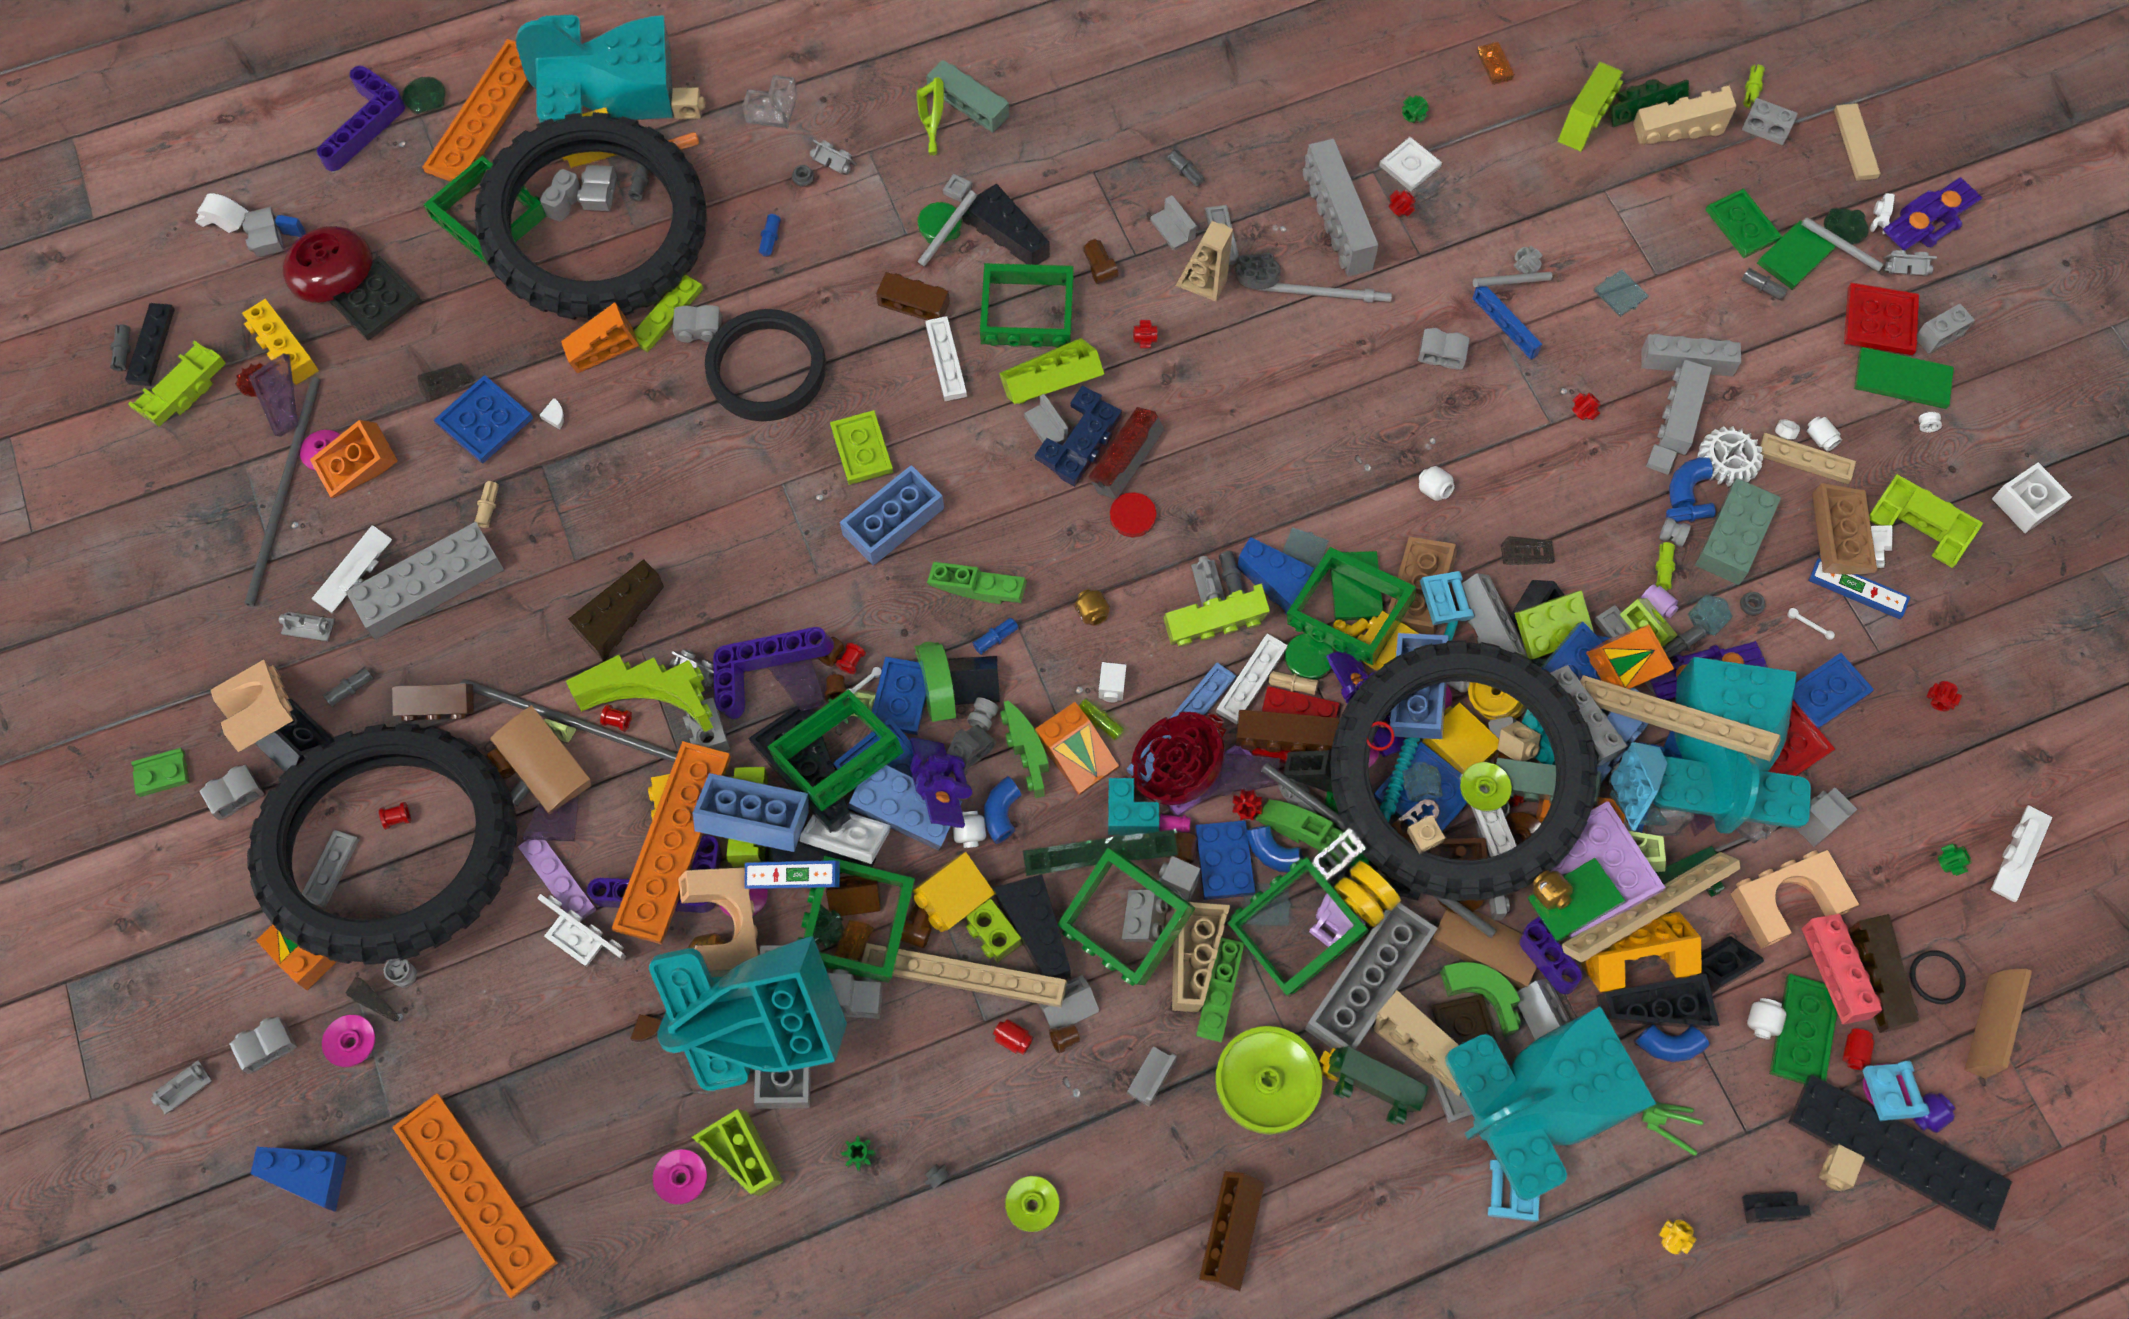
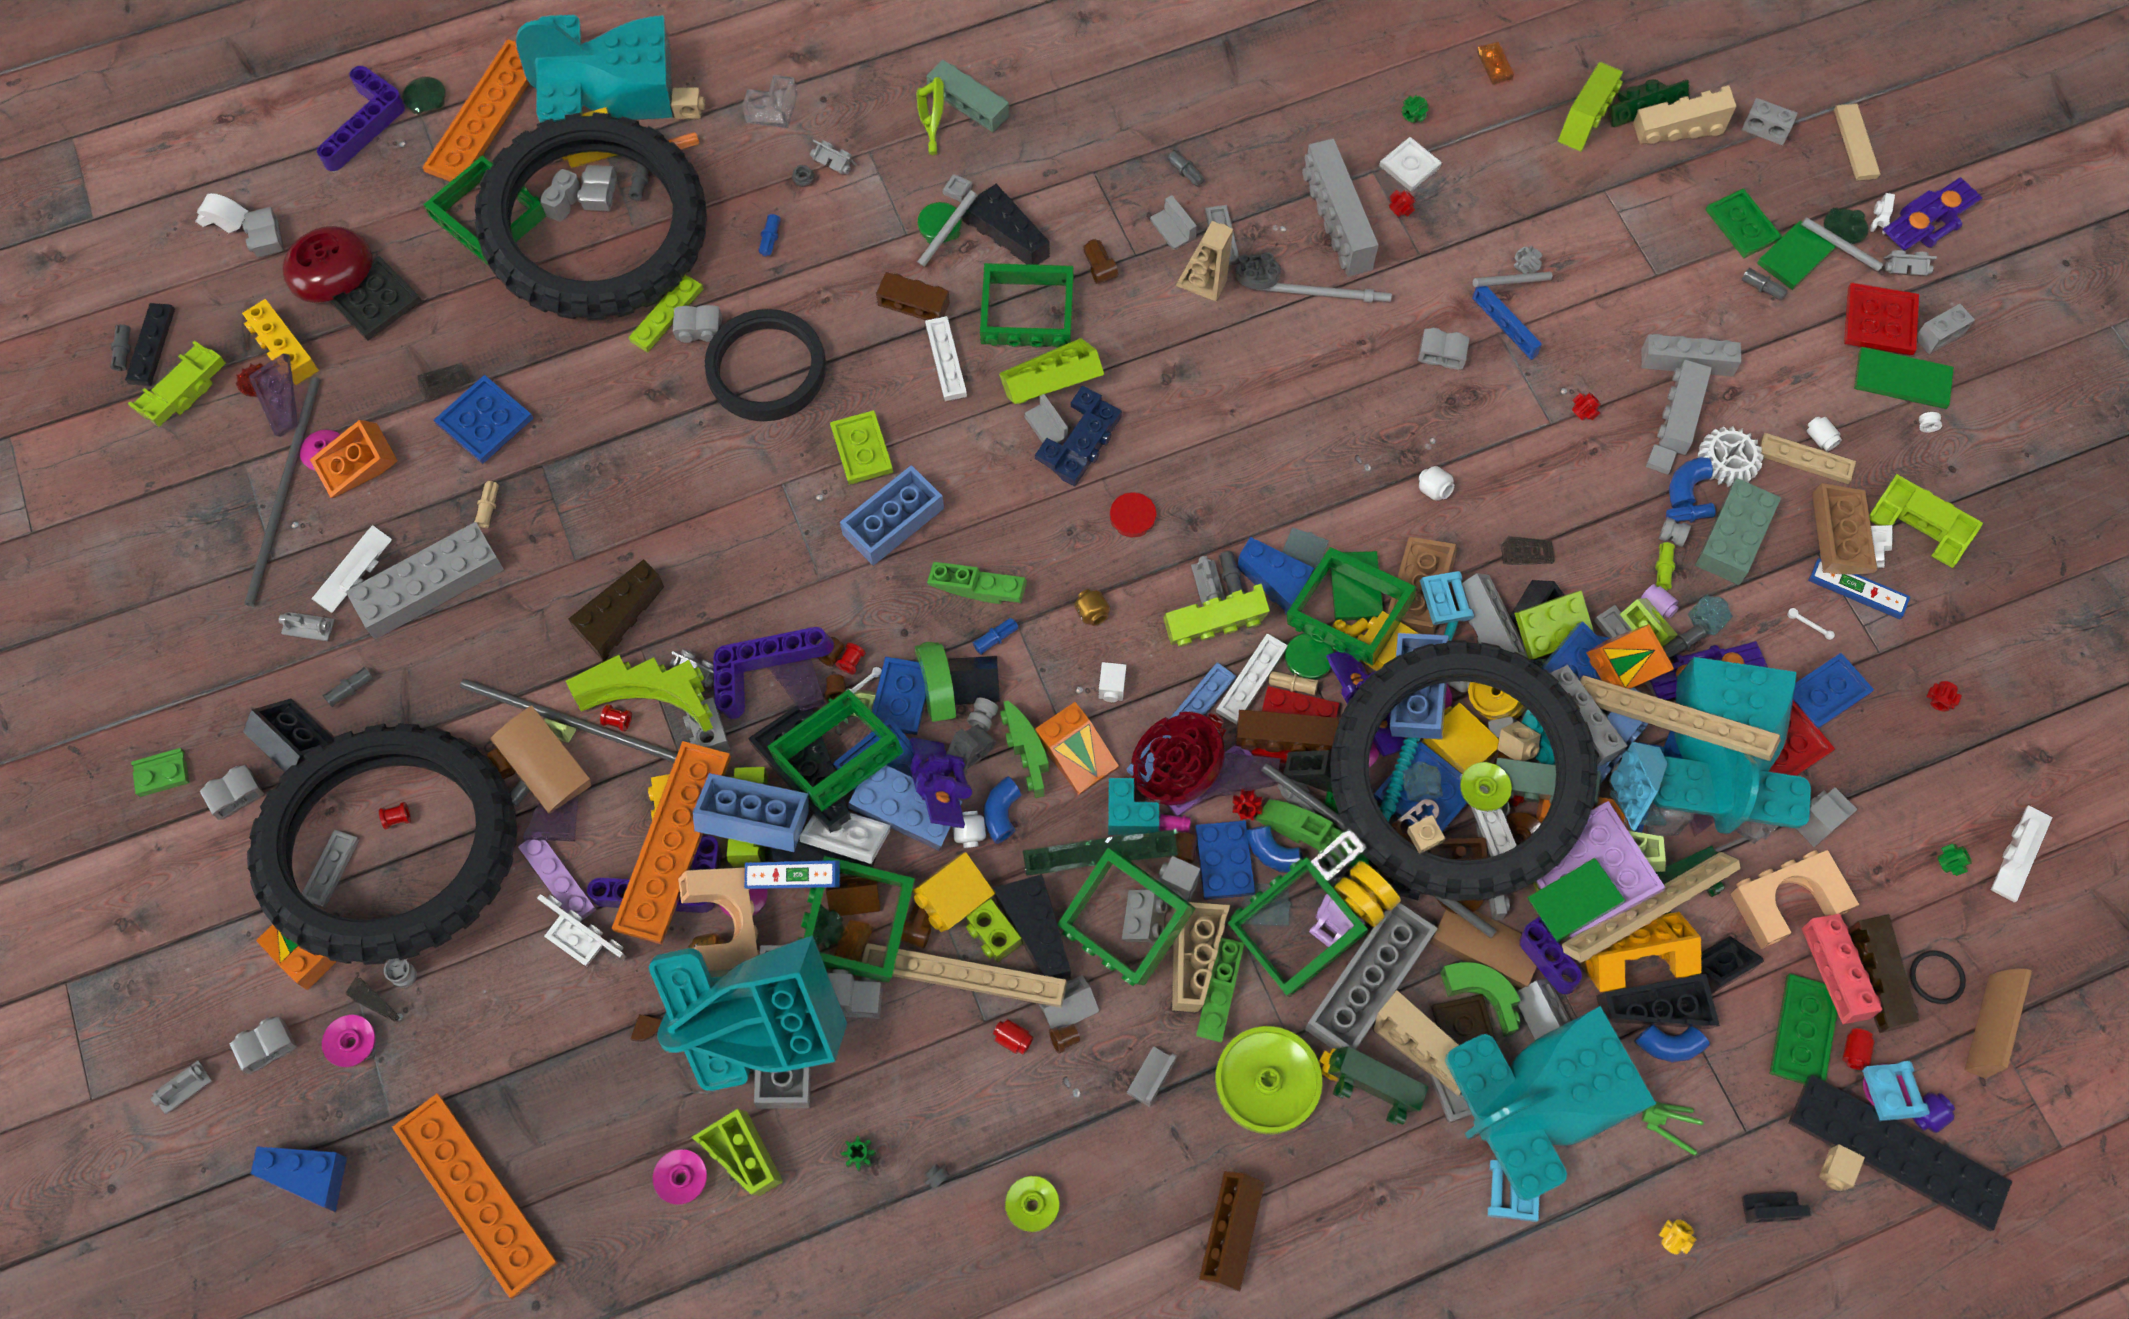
light nougat arch [211,660,293,752] -> none
blue tile [275,215,306,237] -> none
brick [392,684,474,721] -> none
white tile [540,398,564,429] -> none
orange wedge [561,303,639,374] -> none
clear neon green pin [1079,698,1124,741] -> none
clear red piece [1088,407,1165,499] -> none
red gear [1133,320,1157,348] -> none
red piece [1366,722,1394,751] -> none
pearl gold head [1533,870,1573,910] -> none
clear light blue piece [1594,270,1648,317] -> none
dark grey plate [1740,592,1765,615] -> none
lime pin [1743,65,1765,108] -> none
white head [1747,998,1786,1040] -> none
white tile [1775,419,1800,440] -> none
white brick [1992,462,2072,533] -> none

